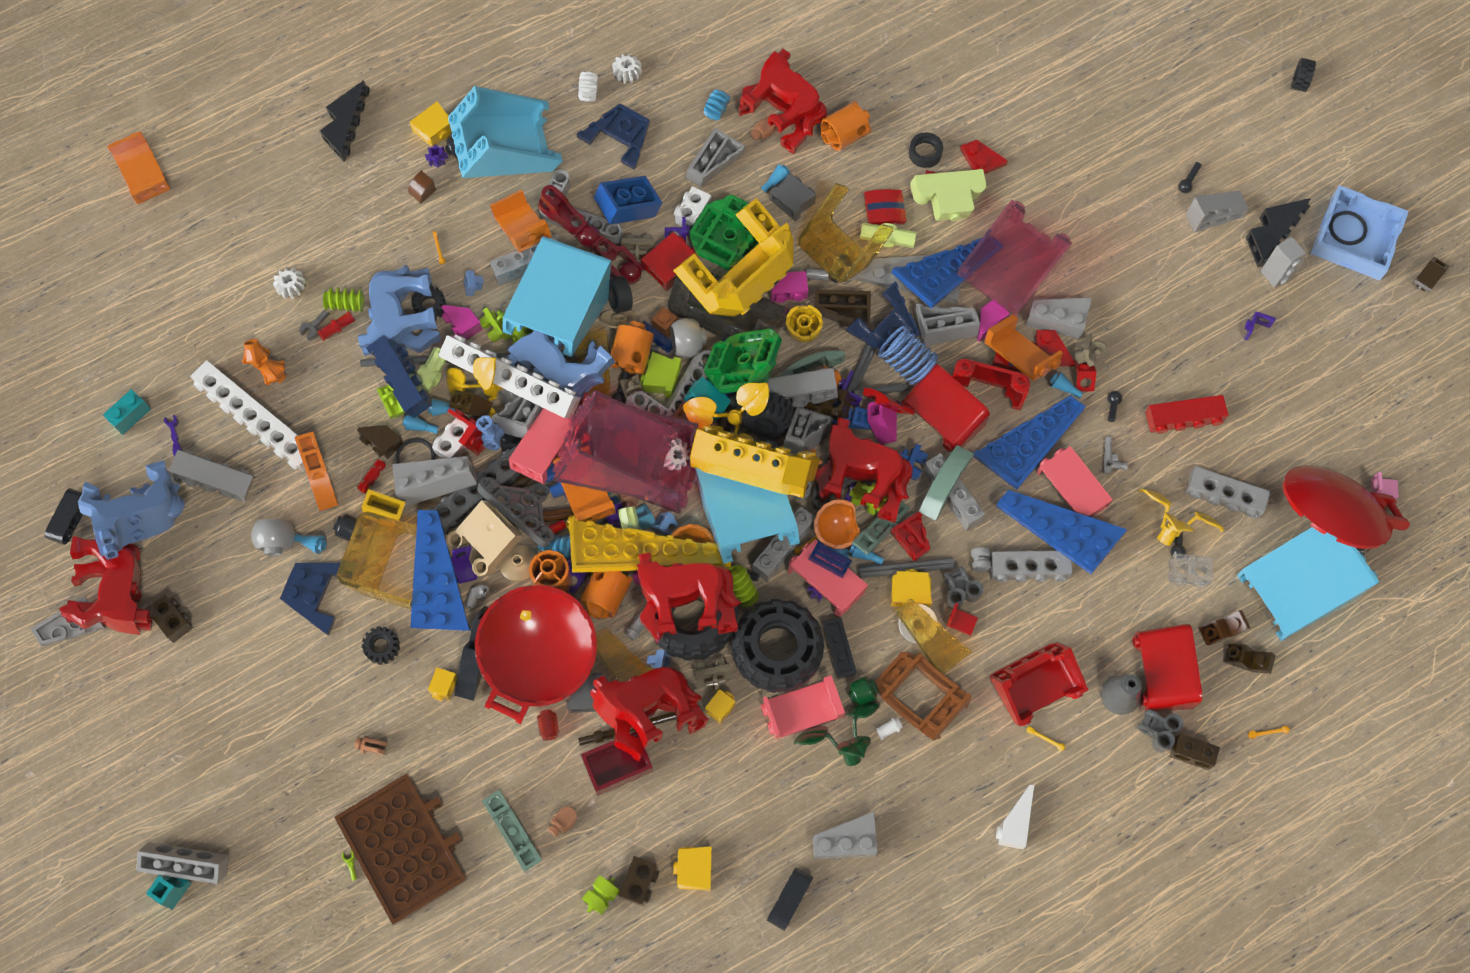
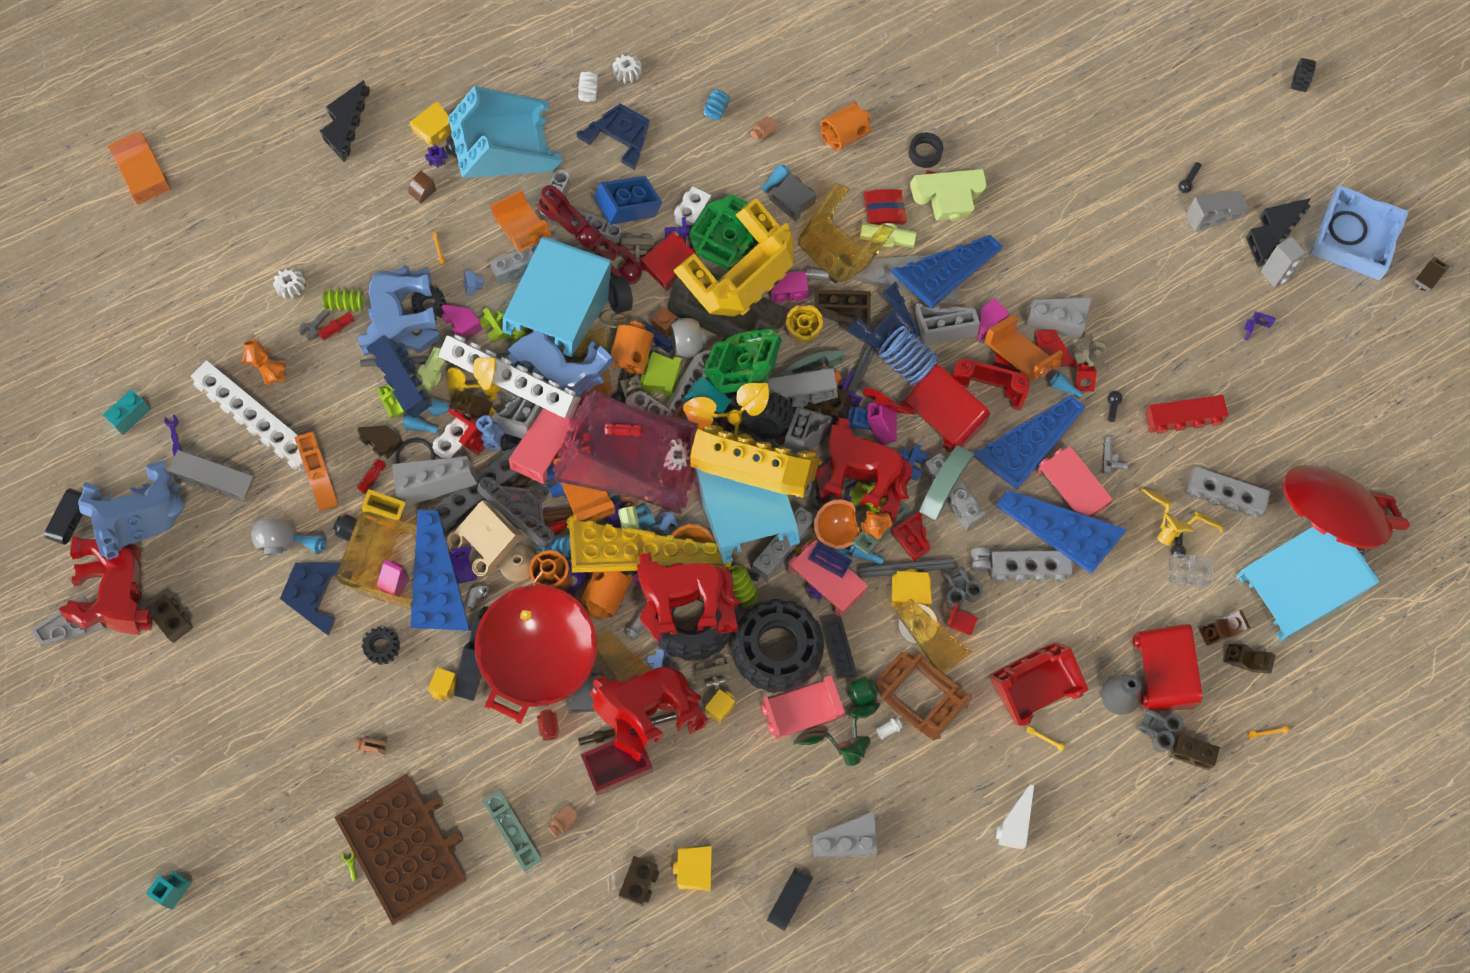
light grey brick [136,842,229,884] -> none
lime wheel [581,875,620,916] -> none
light grey wedge [686,128,746,187] -> none
red piece [739,48,828,155] -> none
dark grey bar [852,384,908,397] -> none
clear pink windscreen [957,200,1072,317] -> none
red wing [960,139,1008,174] -> none
bright pink bracket [1370,472,1398,499] -> none
none -> slope [377,560,409,600]
none -> red axle [604,423,643,437]
none -> orange rock [861,511,892,540]

